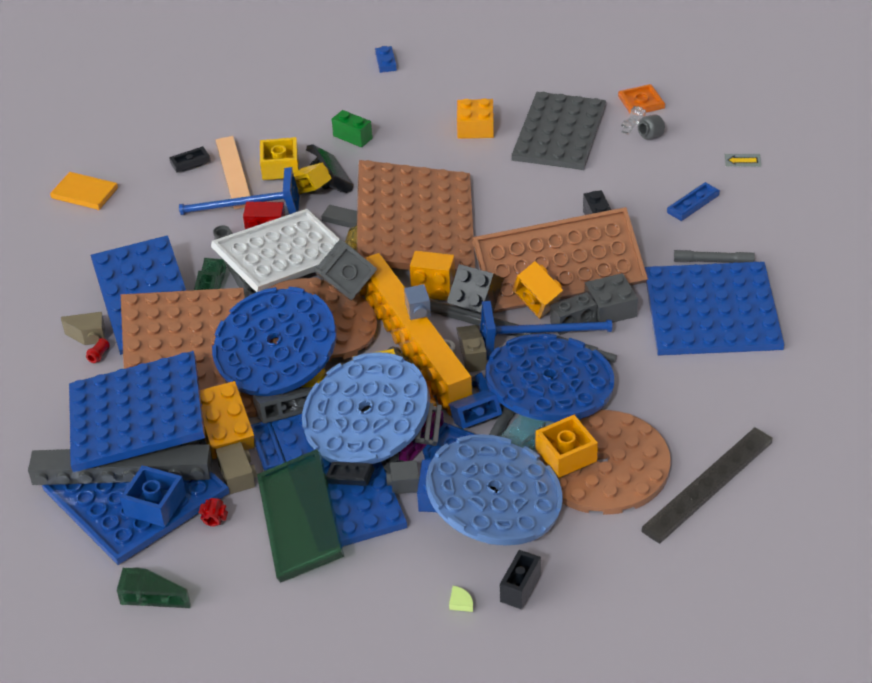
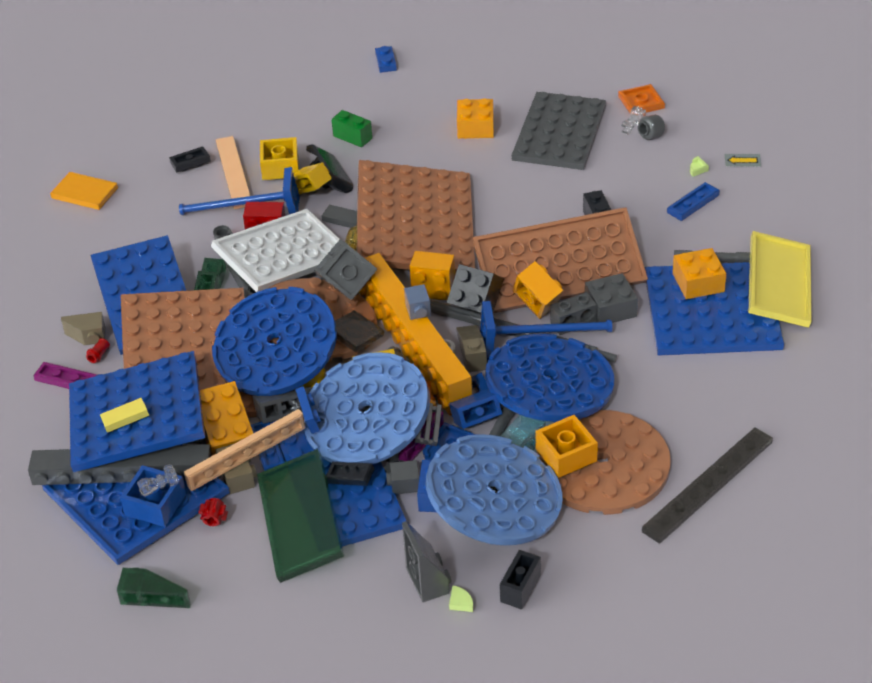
none -> magenta tile [33,362,97,389]
none -> light yellow tile [100,398,149,433]
none -> clear piece [137,464,179,496]
none -> light nougat tile [184,409,305,491]
none -> blue plate [295,386,321,434]
none -> clear smoke tile [335,310,385,352]
none -> dark grey slope [402,521,451,602]
none -> light orange brick [672,248,726,299]
none -> yellowish green tile [690,156,709,177]
none -> light yellow tile [748,231,811,328]

